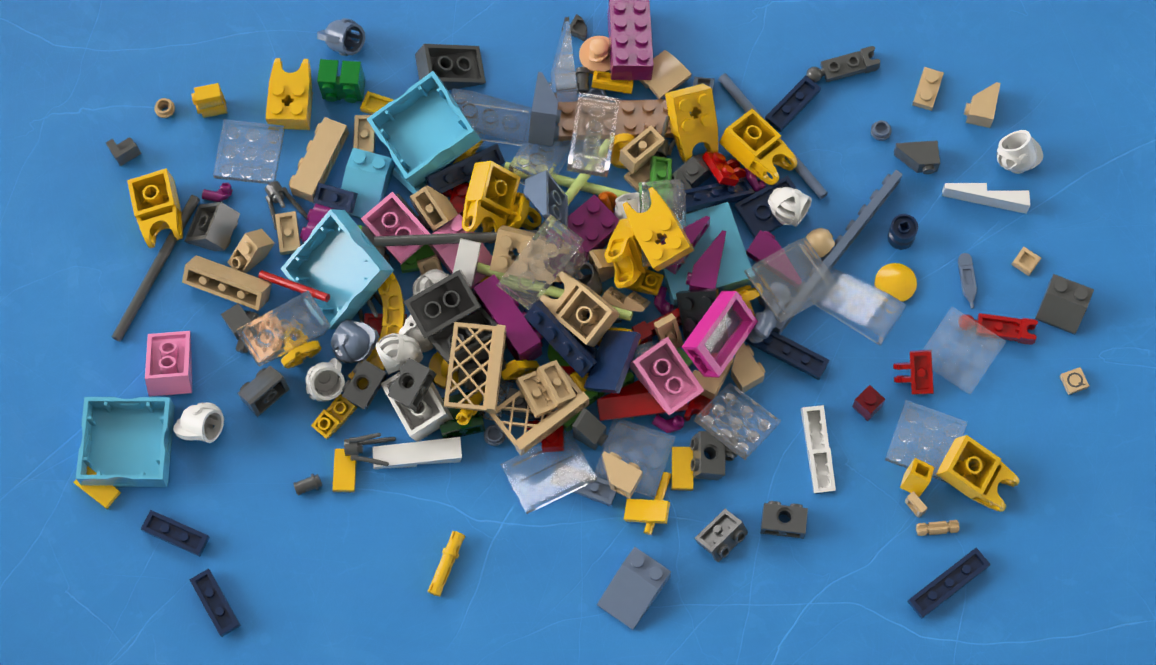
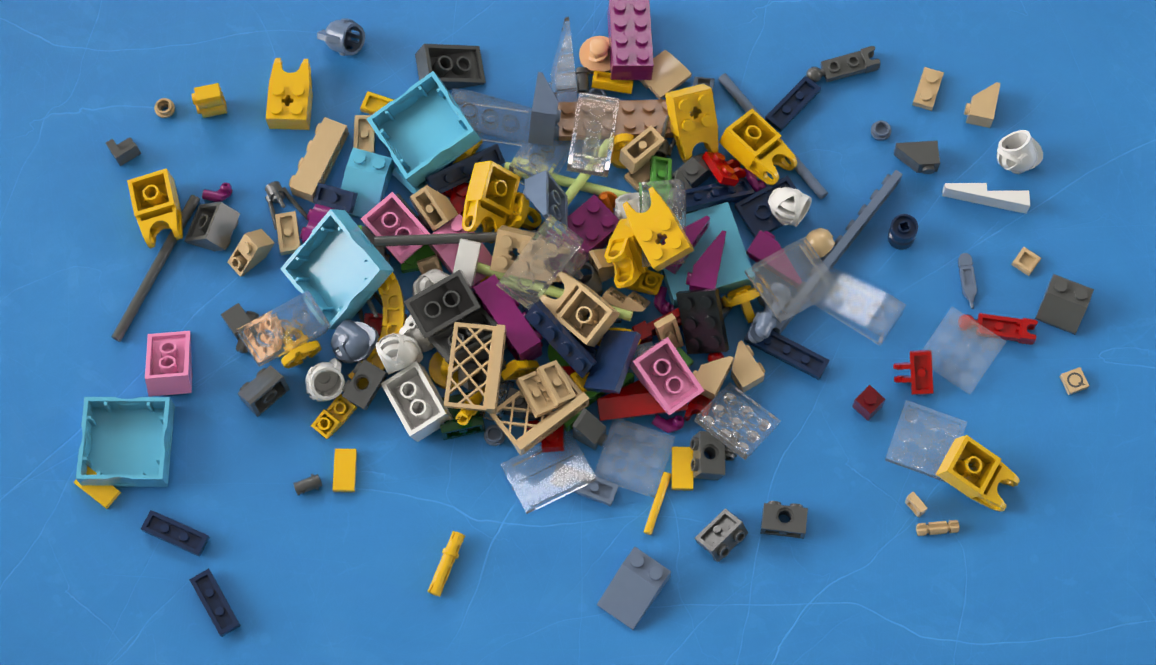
white helmet [173,402,224,443] -> none
tan brick [182,255,272,311] -> none
clear plate [213,119,285,184] -> none
red bar [258,270,330,302] -> none
green piece [317,59,365,103] -> none
dark grey plant [344,433,396,466] -> none
white slope [372,437,462,469] -> none
dark grey brick [387,358,437,412] -> none
dark grey tile [567,14,587,41] -> none
tan slope [602,451,643,499] -> none
yellow tile [624,499,670,524] -> none
dark pink window [682,291,758,378] -> none
white slope [801,405,836,493] -> none
yellow dish [874,263,917,305] -> none
yellow brick [900,458,935,497] -> none
dark blue plate [907,547,991,619] -> none

